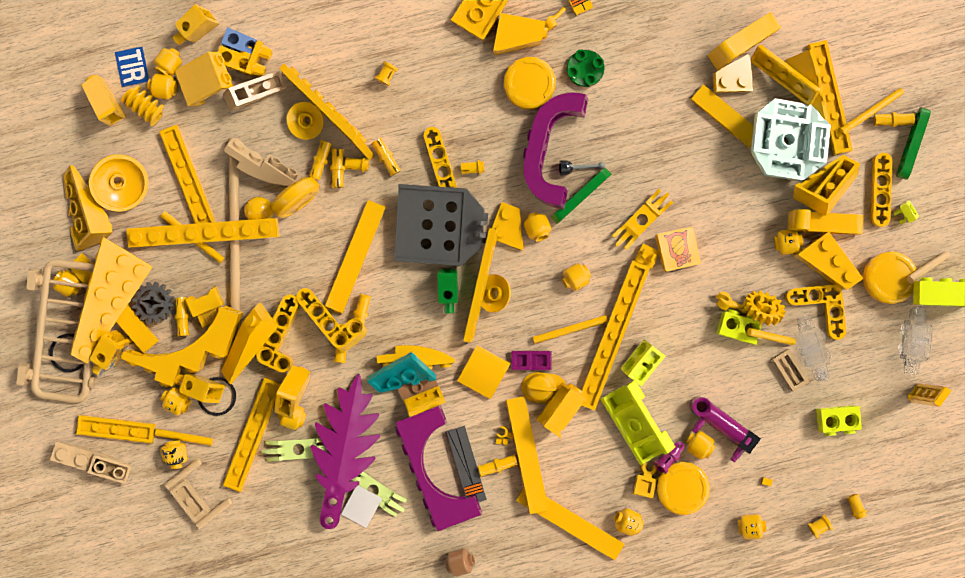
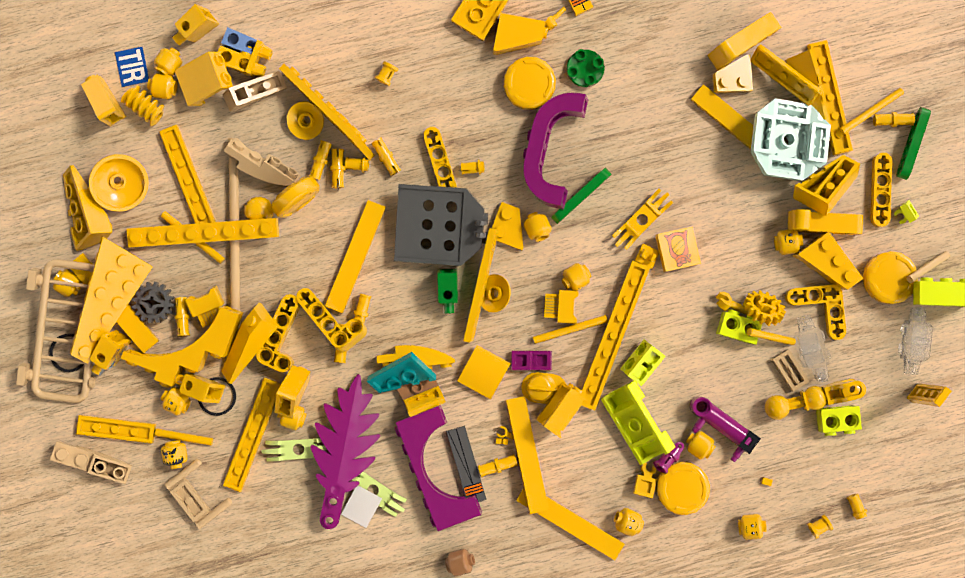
hinge [559,160,605,176] -> none
none -> yellow piece [544,290,579,324]
none -> yellow piece [765,378,866,420]

